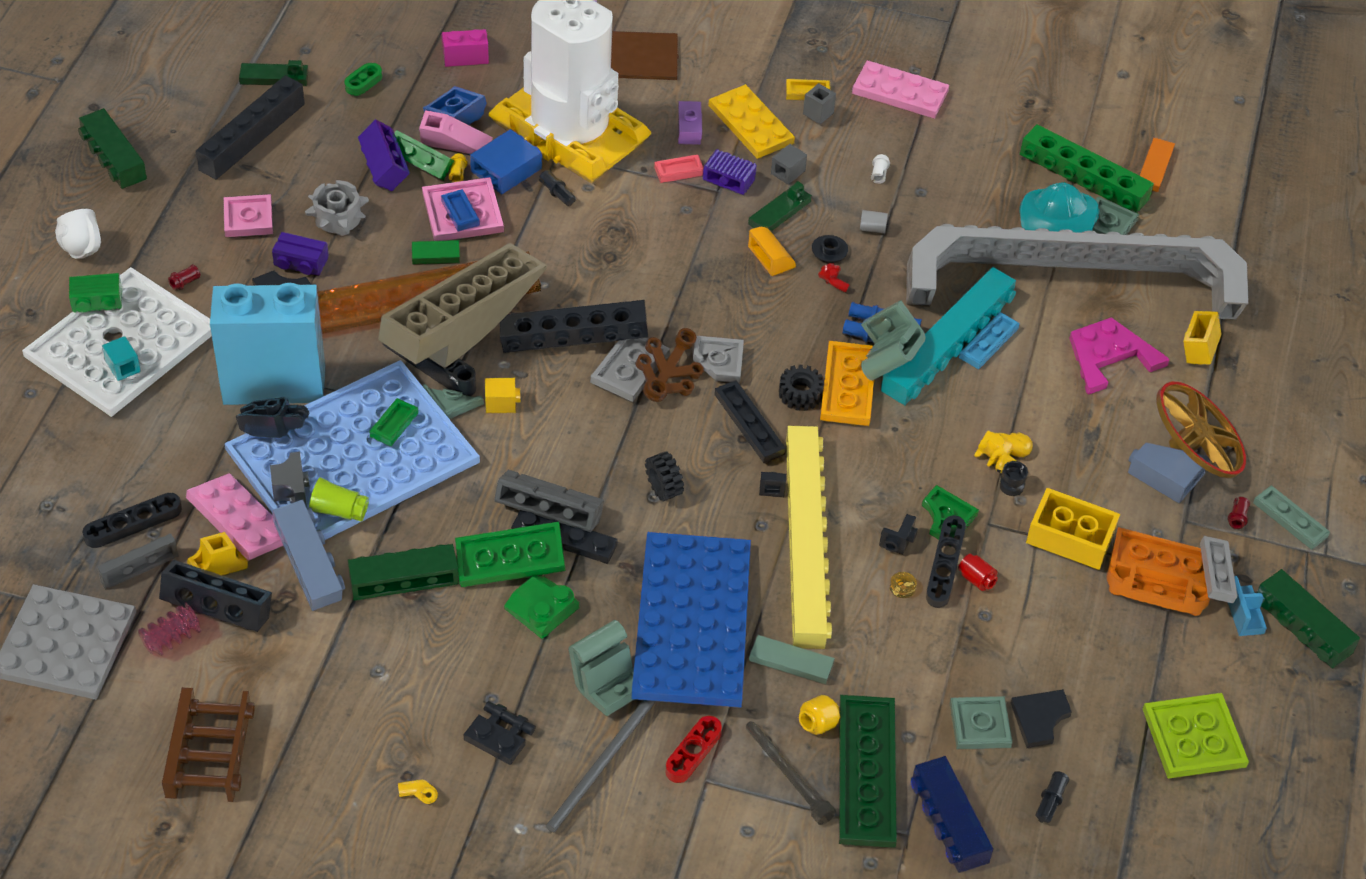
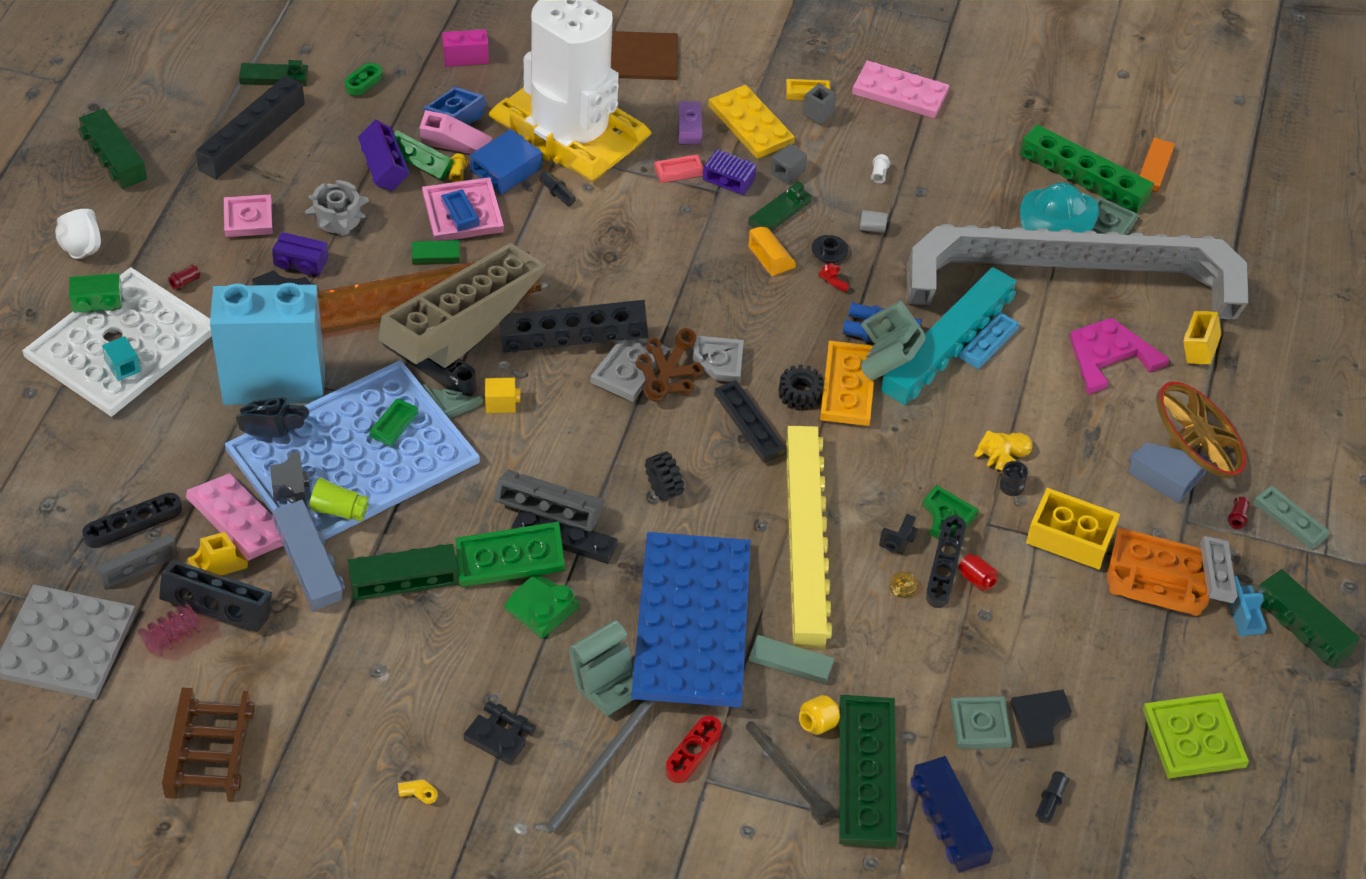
black plate [759,472,787,497] -> none

